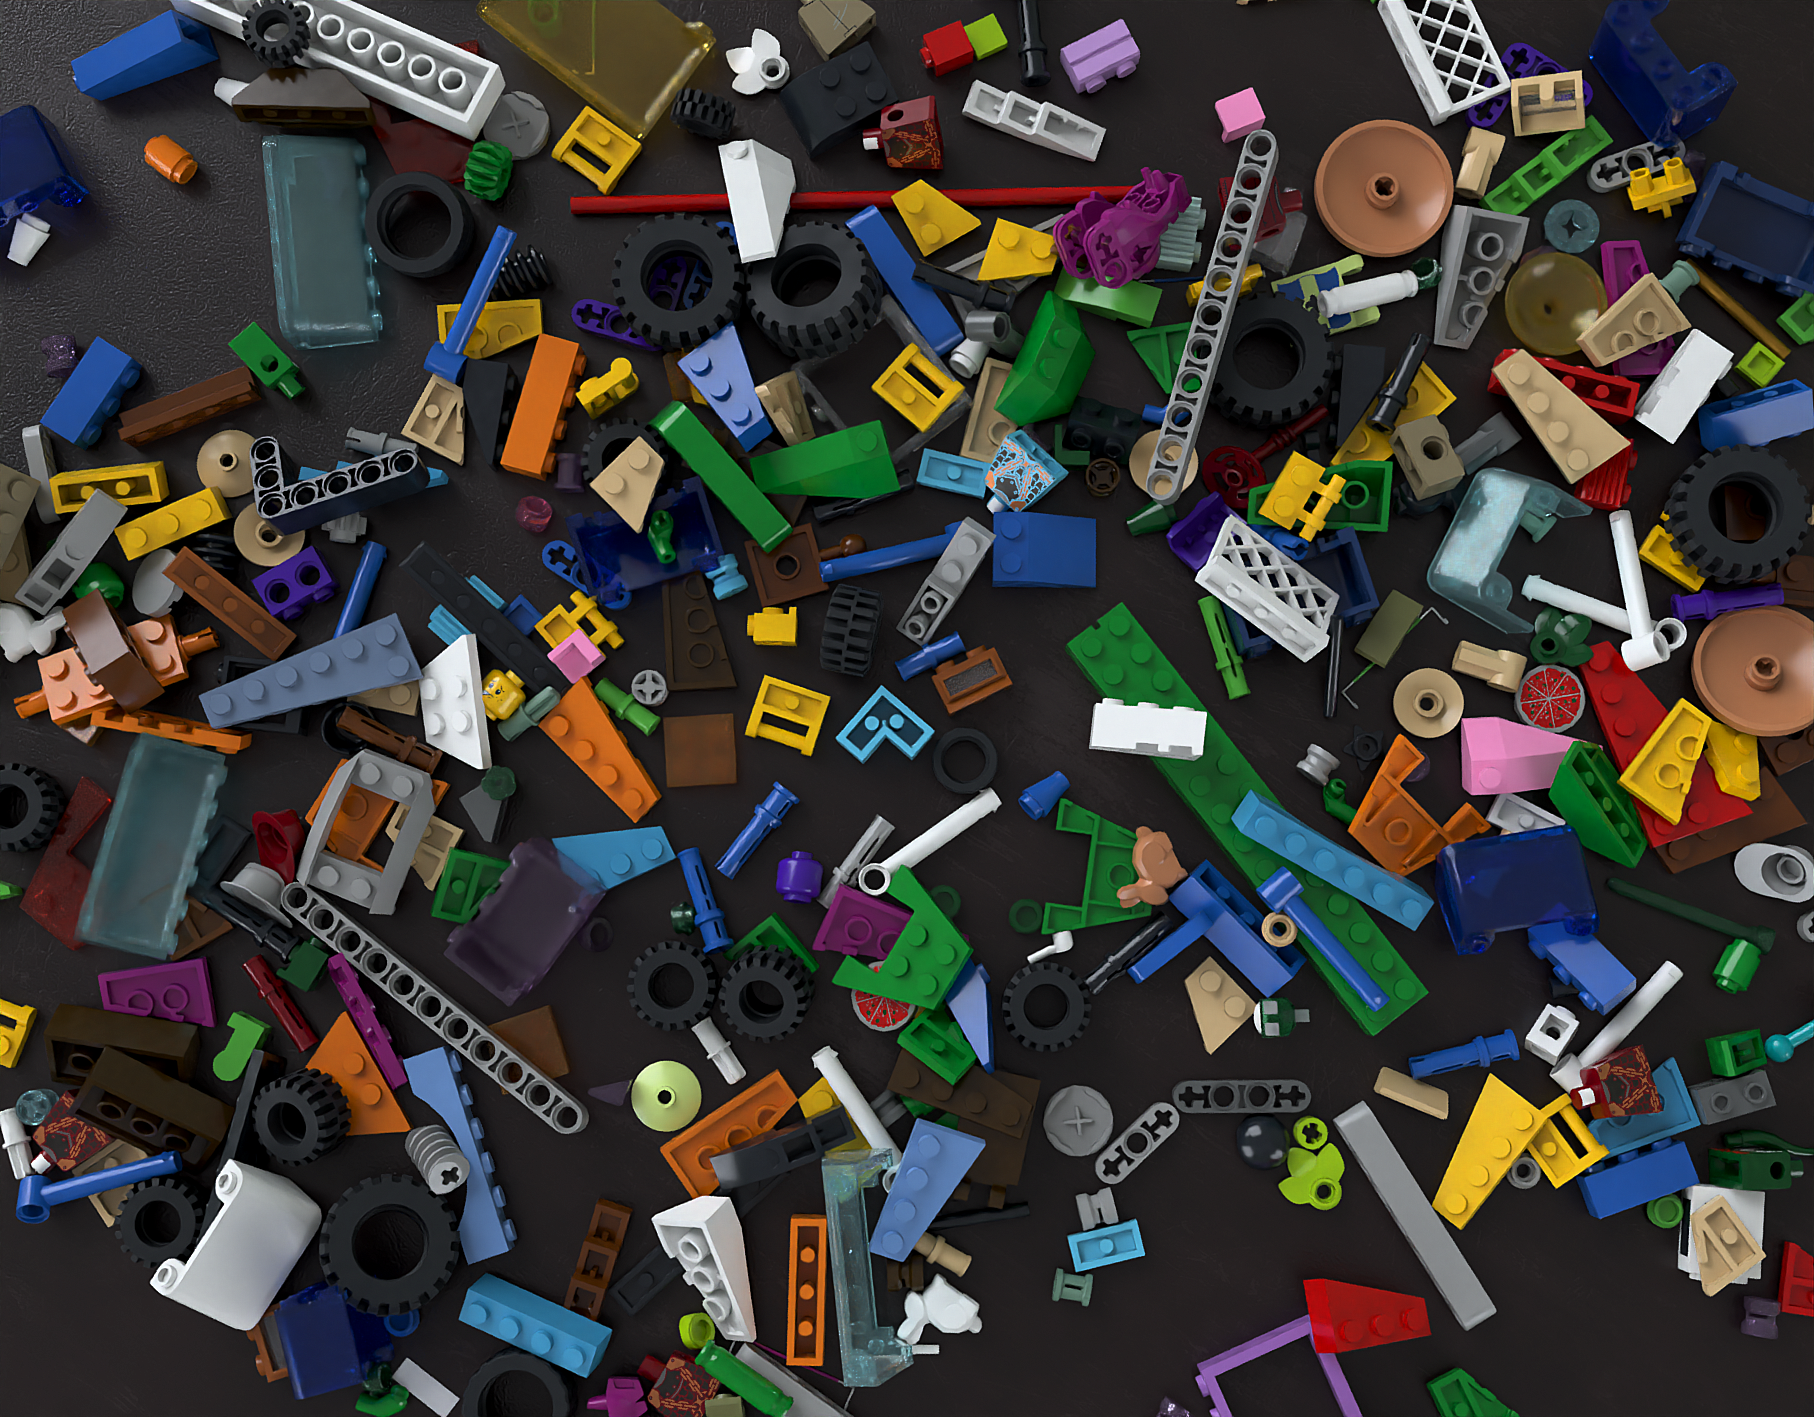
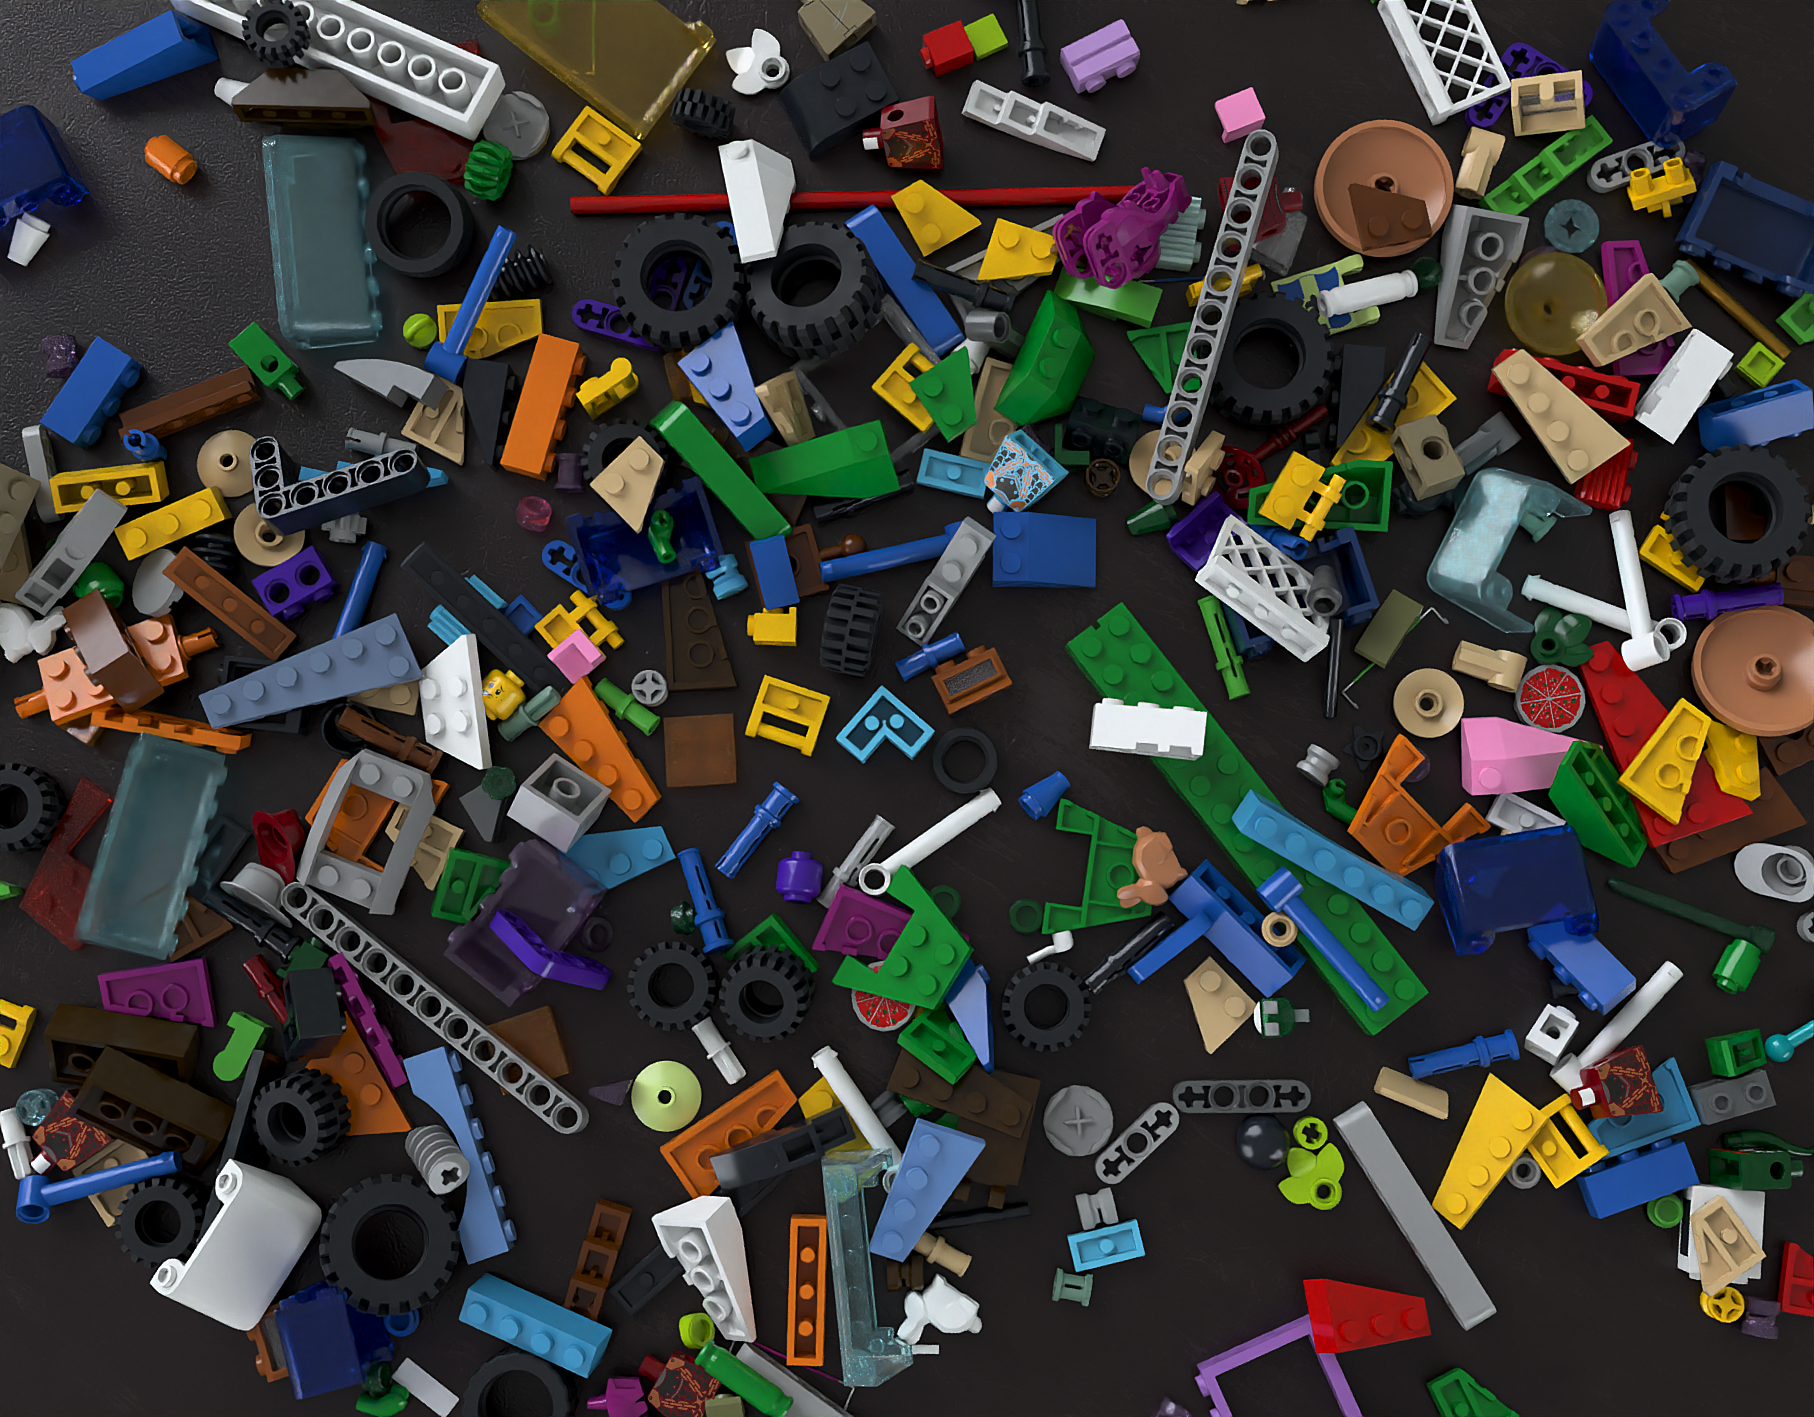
none -> blue pin [123,429,167,462]
none -> black brick [281,967,347,1062]
none -> slope [334,359,449,411]
none -> lime tile [403,314,439,350]
none -> dark purple beam [489,909,612,990]
none -> light grey brick [507,753,612,853]
none -> blue tile [749,534,800,610]
none -> green wing [909,346,977,443]
none -> tan wing [1181,430,1225,506]
none -> flat silver cone [1307,565,1342,616]
none -> reddish brown wing [1348,183,1433,252]
none -> yellow wheel [1700,1285,1744,1323]

